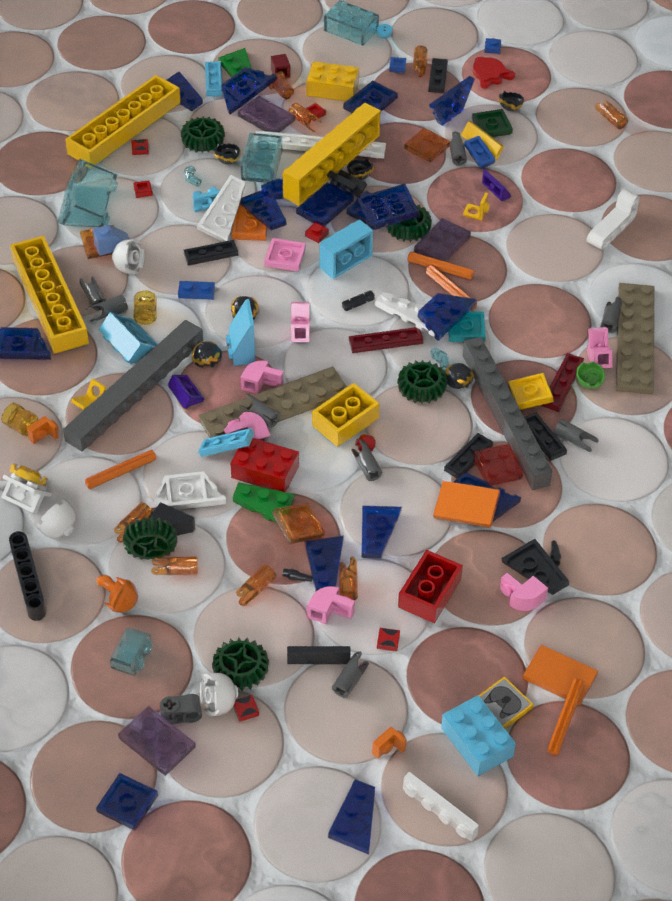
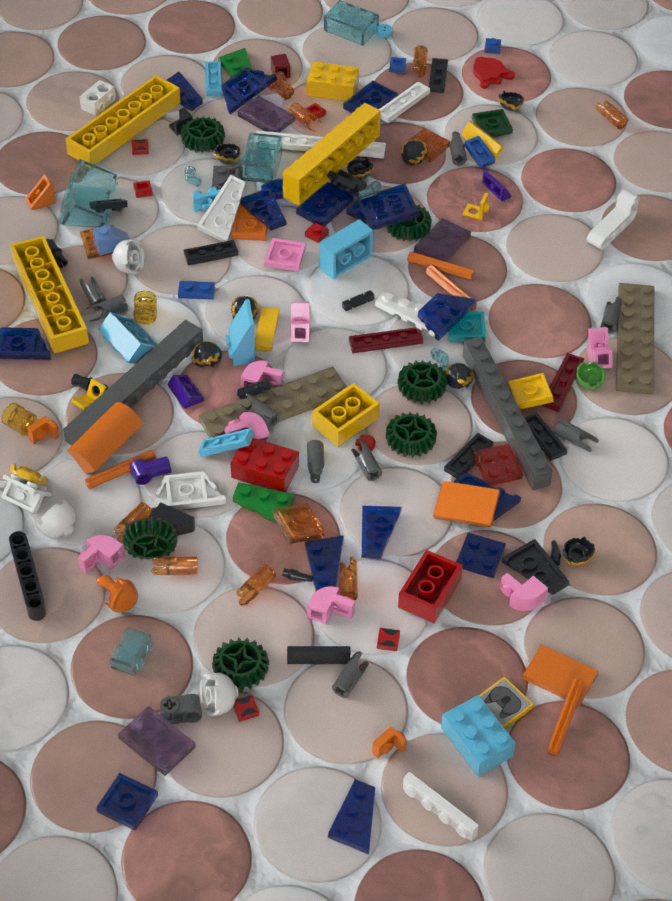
clear blue wing [429,76,475,126] -> none
none -> orange slope [25,174,56,210]
none -> black axle [46,239,68,268]
none -> orange brick [67,402,143,474]
none -> black axle [71,374,108,393]
none -> bright pink brick [78,535,125,574]
none -> white brick [79,80,116,116]
none -> black plate [89,198,128,213]
none -> dark purple piece [130,456,171,485]
none -> black panel [169,107,193,136]
none -> dark grey plate [212,164,243,190]
none -> black axle [237,379,271,399]
none -> yellow tile [255,307,280,351]
none -> dark grey piece [307,440,324,483]
none -> clear light blue arm [358,181,382,199]
none -> white plate [379,82,430,123]
none -> dark green gear [386,412,437,458]
none -> black hair [401,139,428,166]
none -> clear blue plate [456,533,506,578]
none -> black hair [563,537,596,566]

